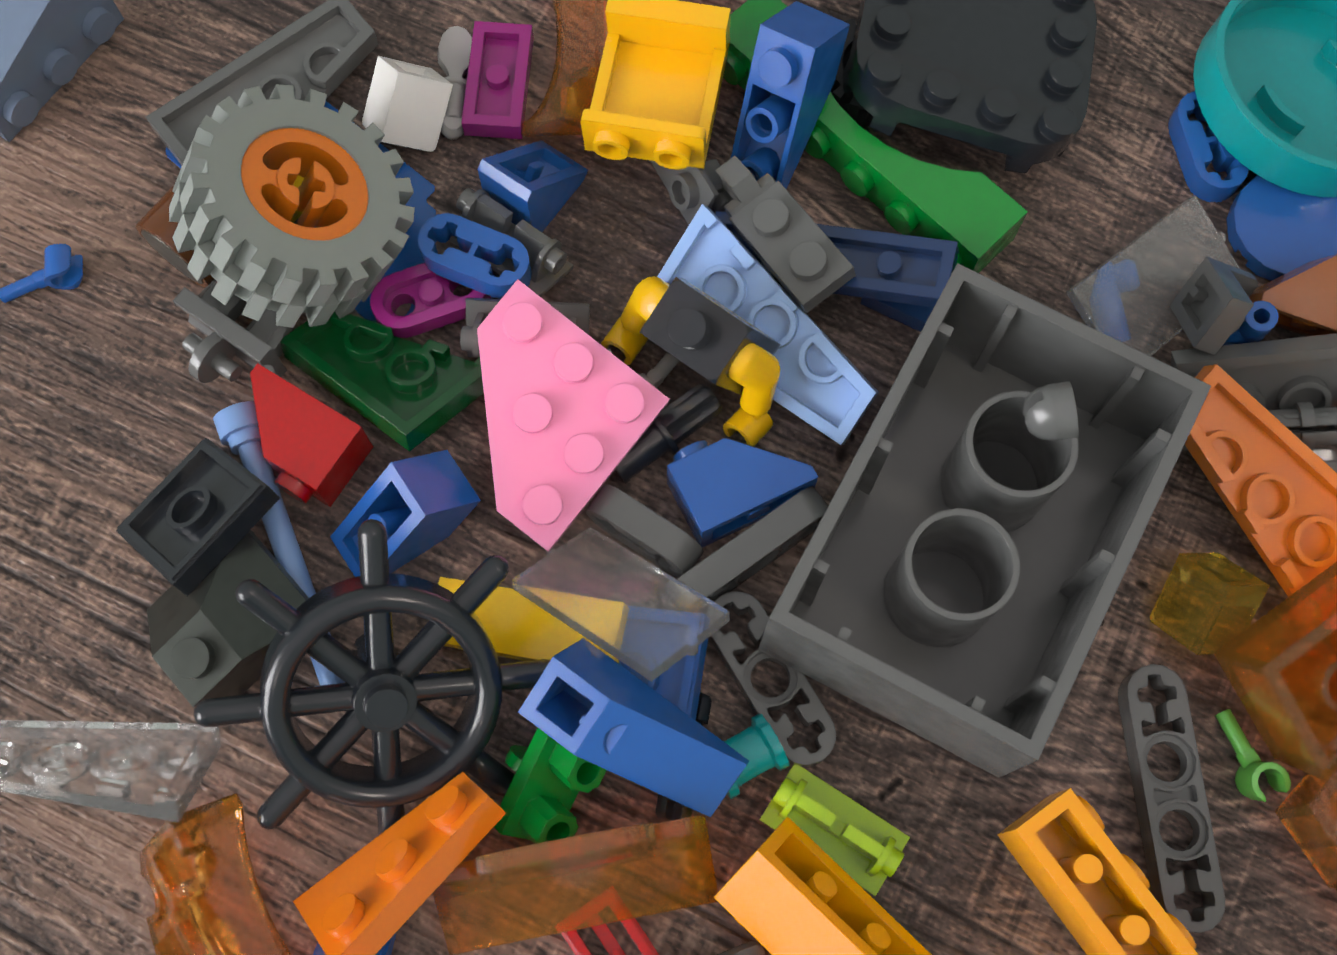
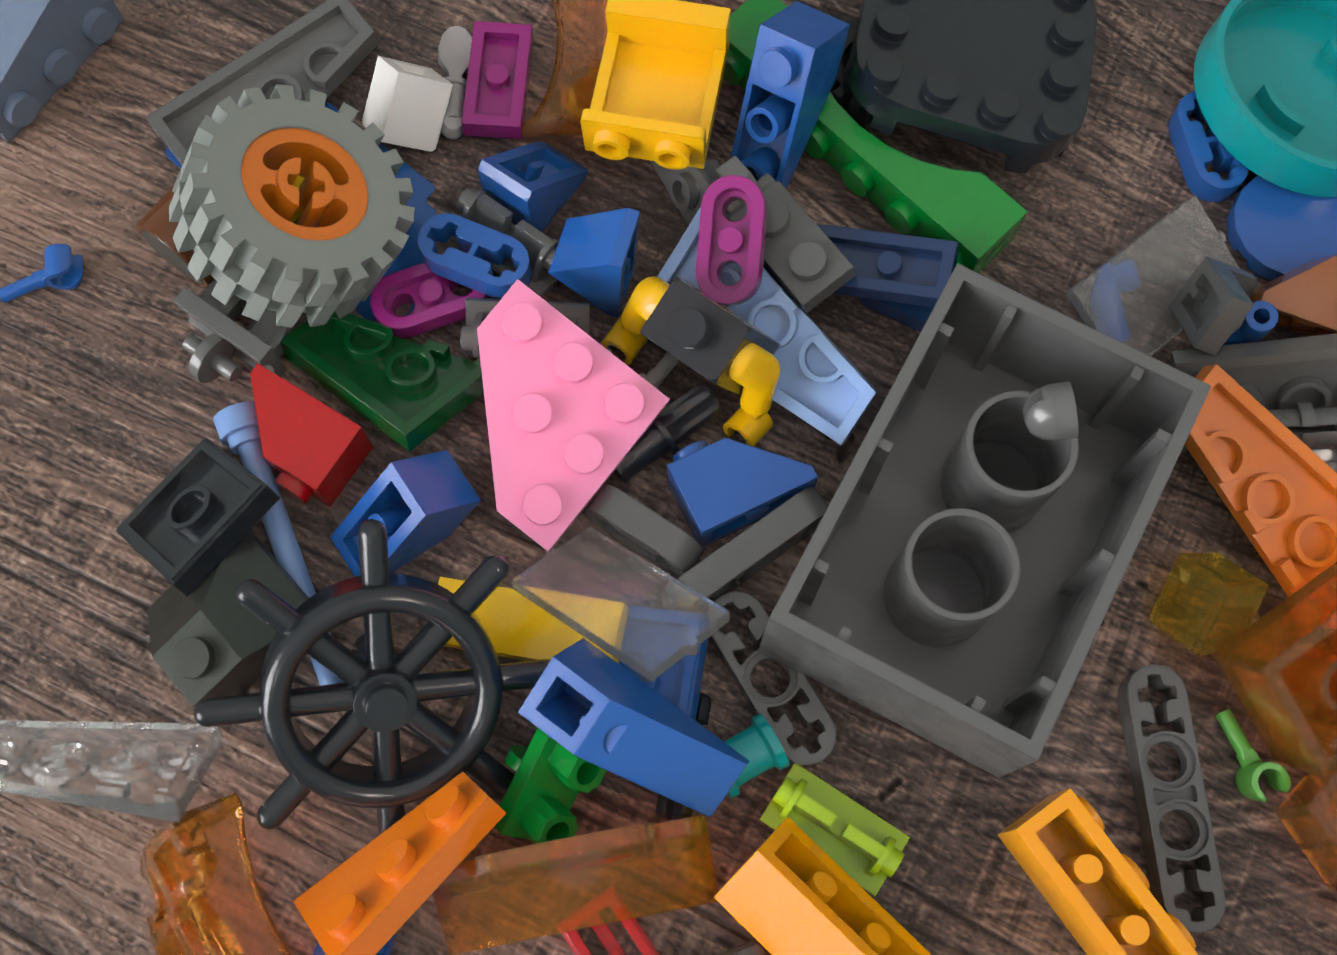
none -> blue slope [548,208,640,318]
none -> magenta plate [696,175,768,306]

